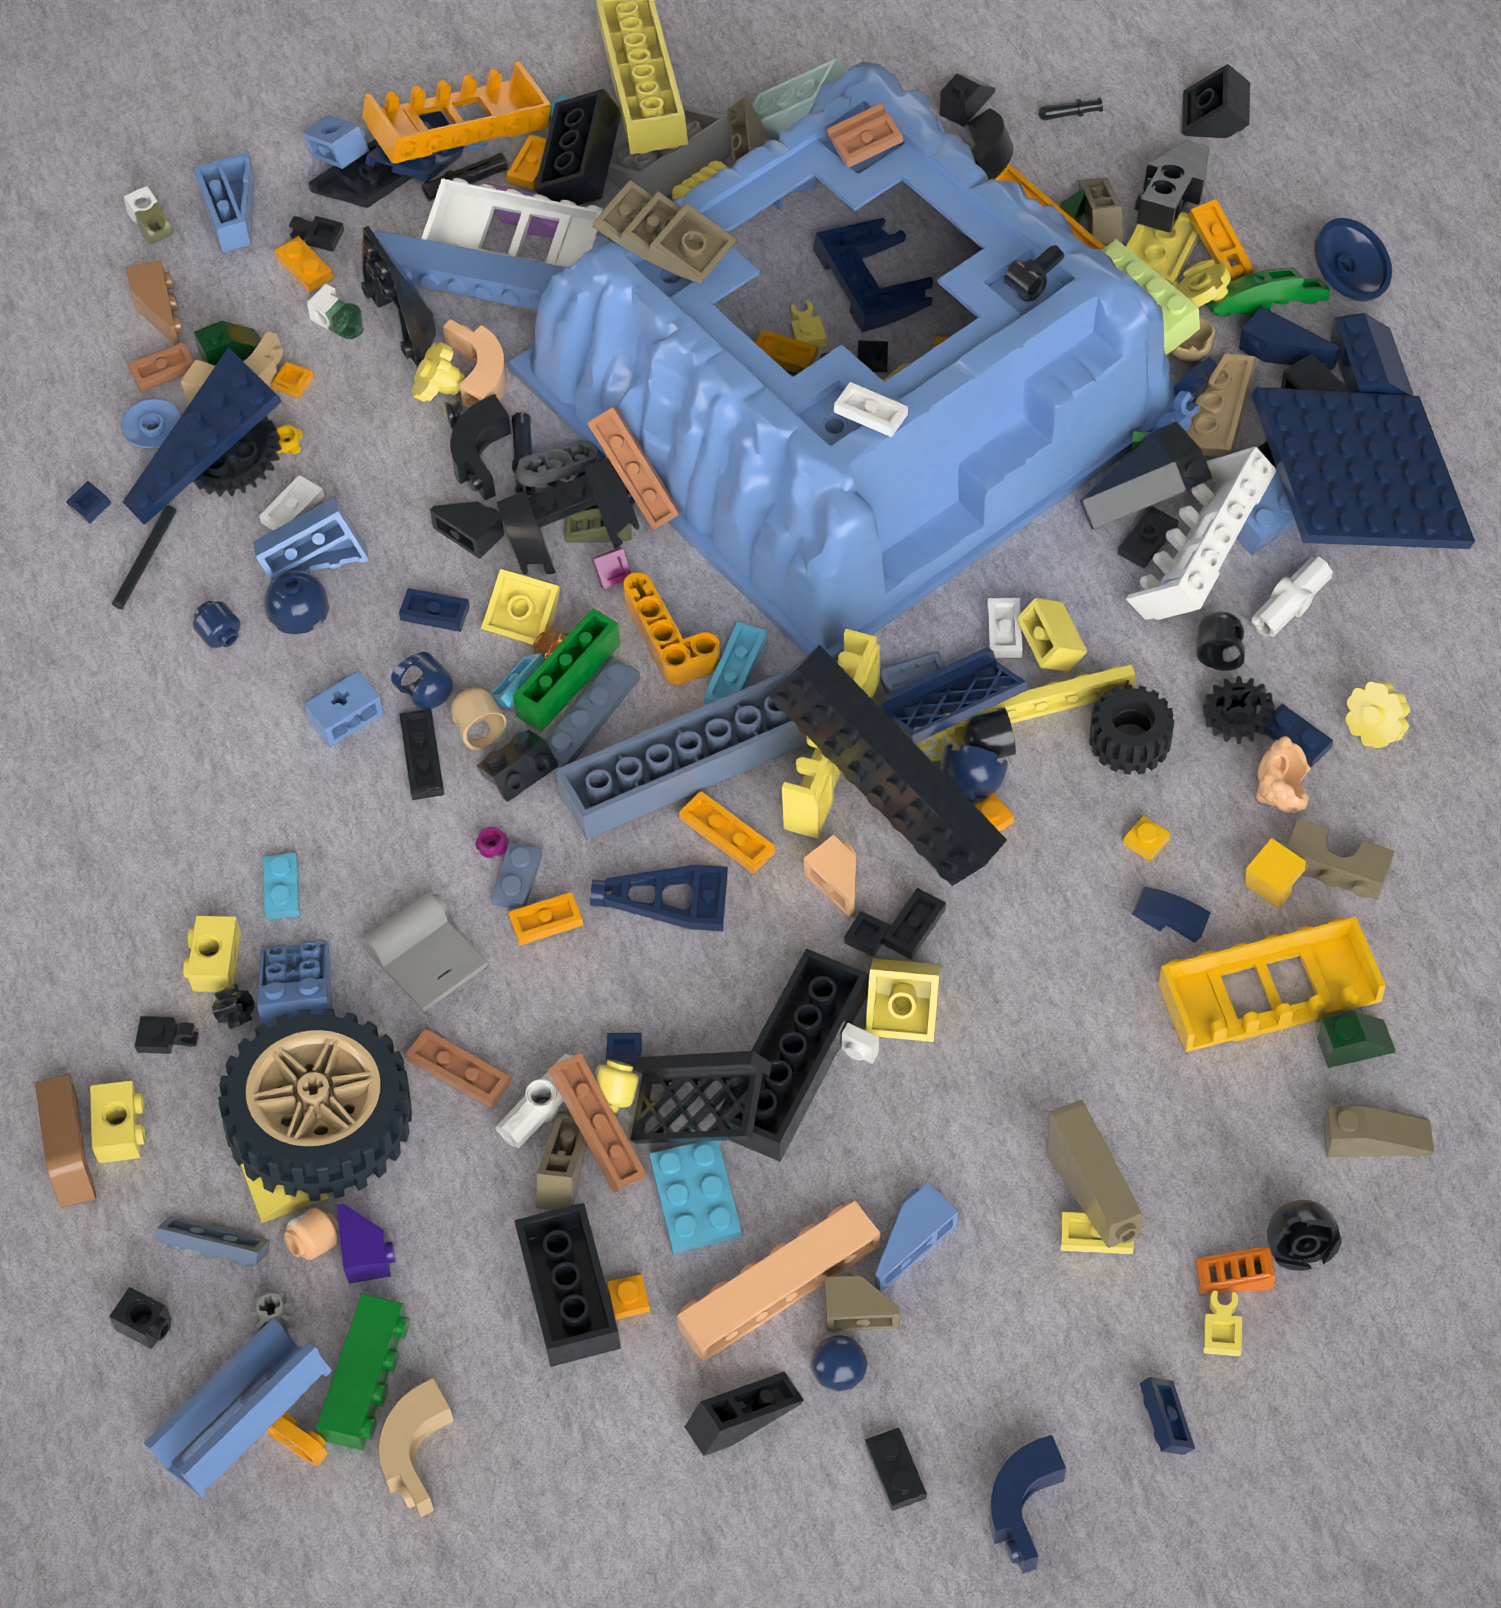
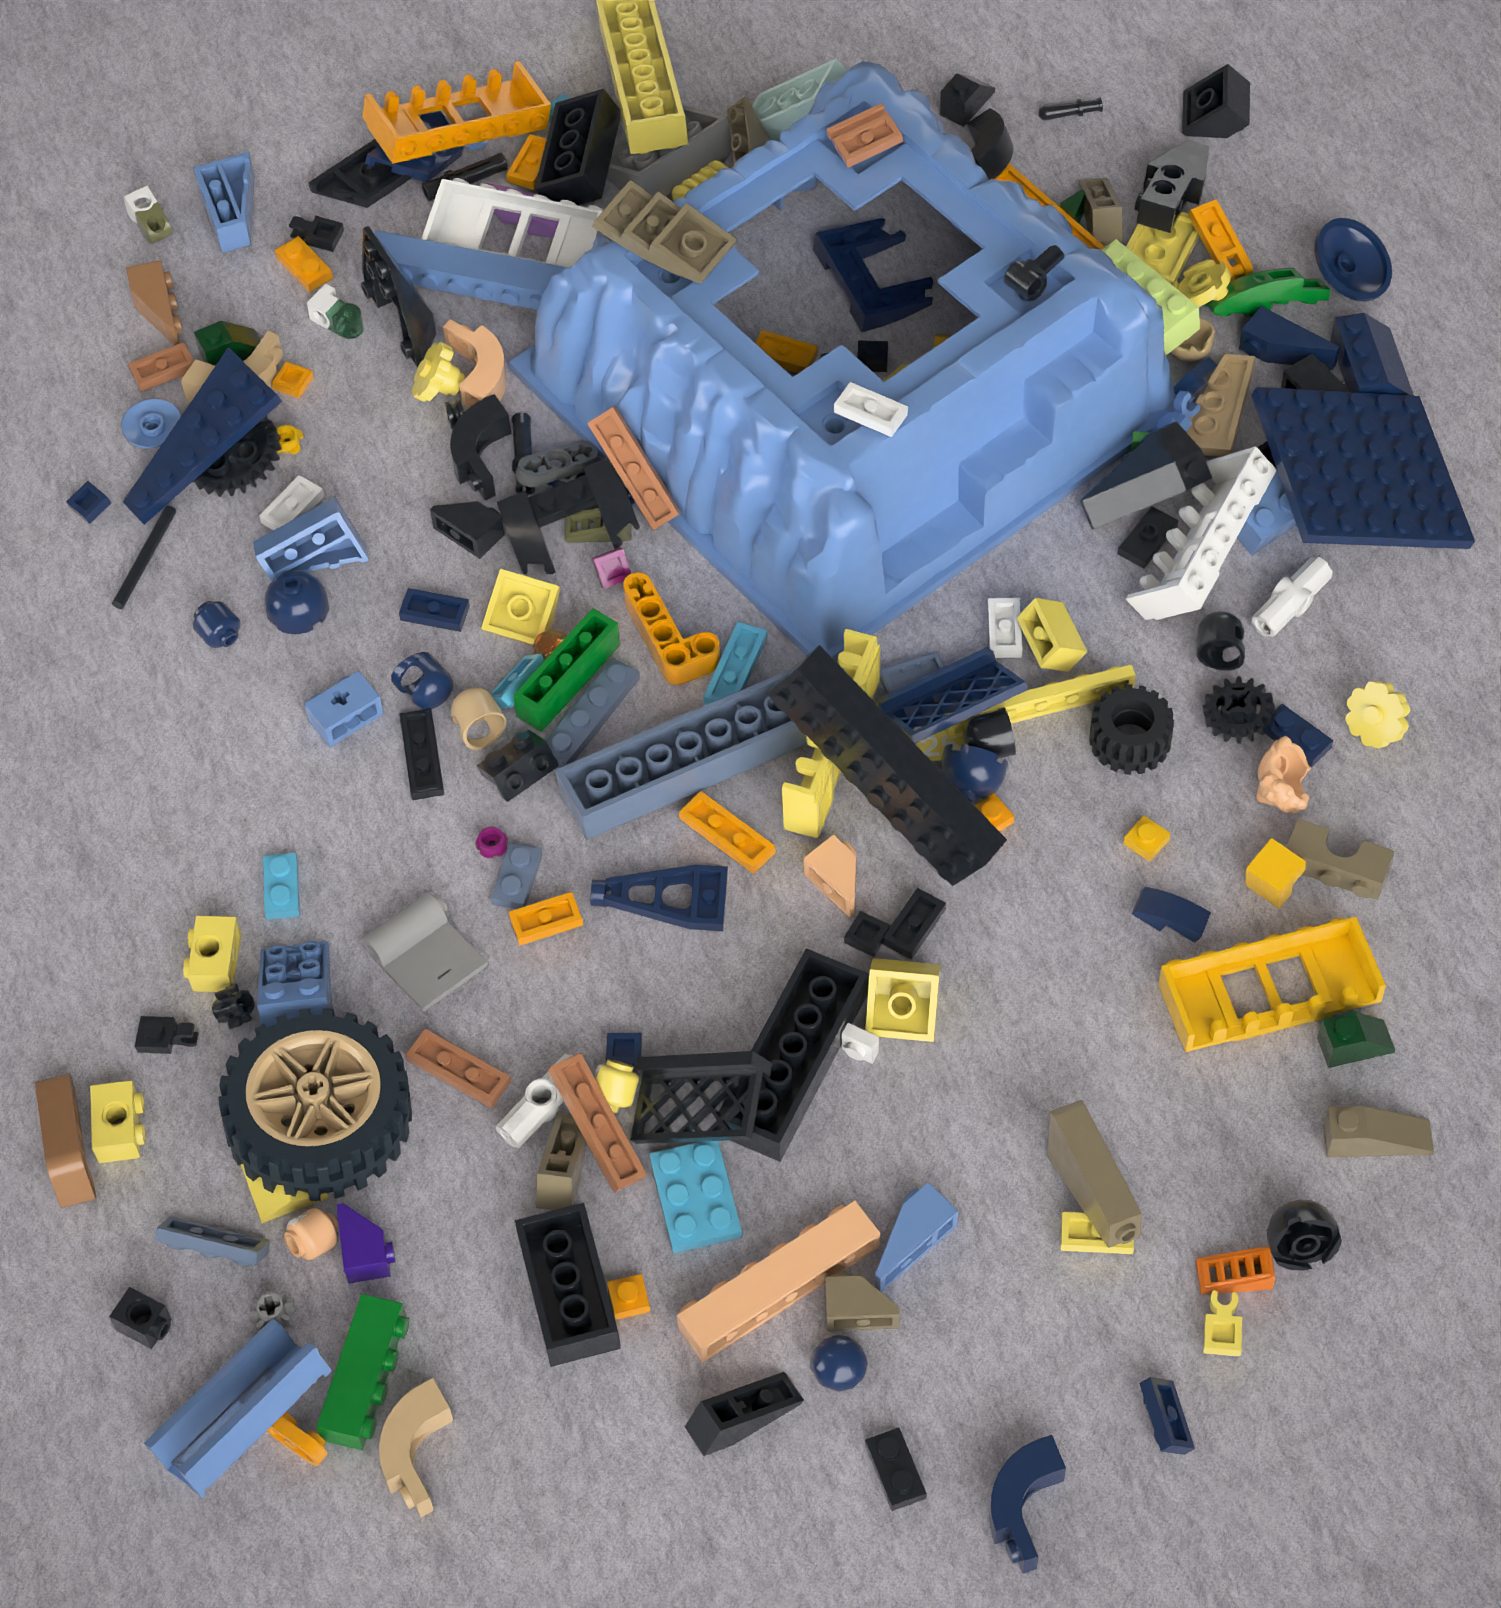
medium blue brick [302,115,369,169] -> none
light yellow plate [791,301,827,348] -> none

